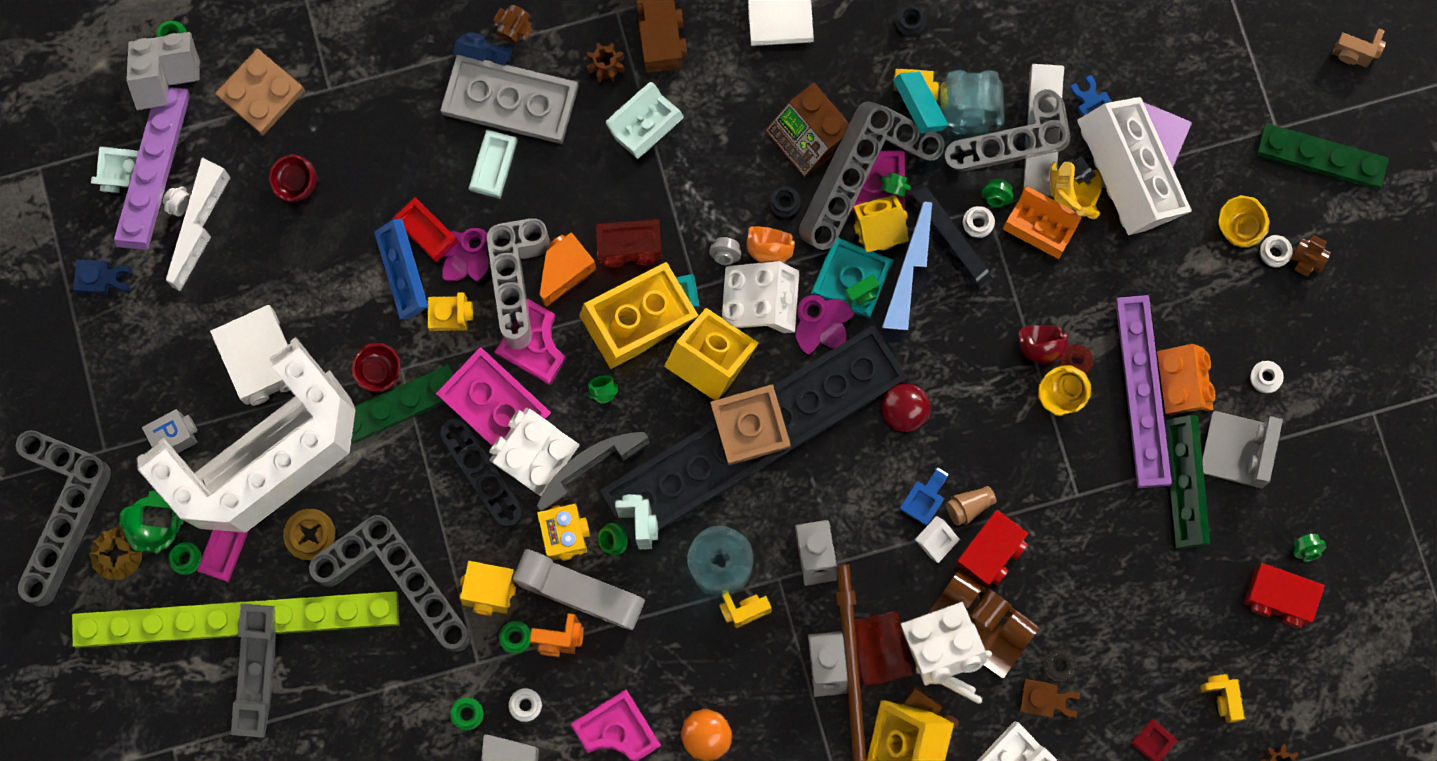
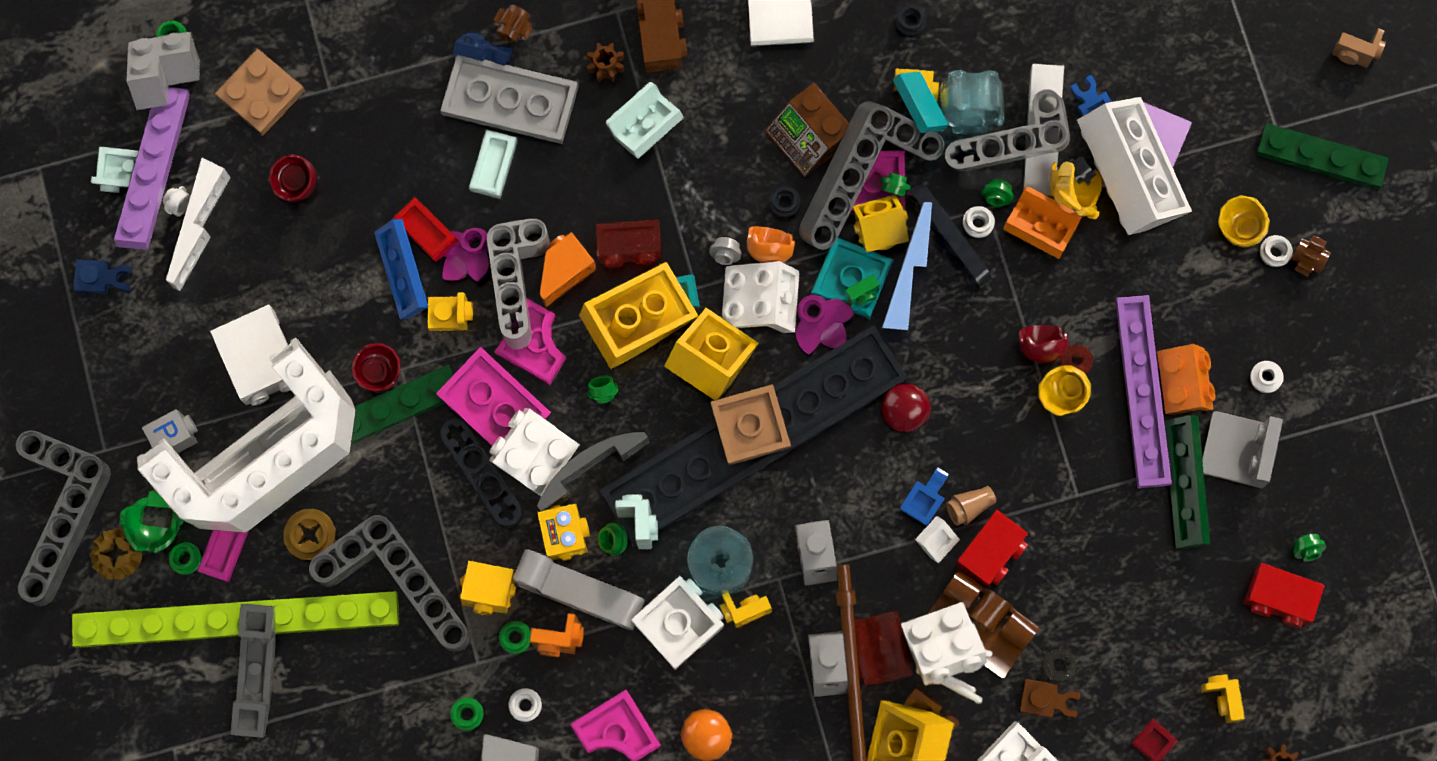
none -> white plate [631,576,724,670]

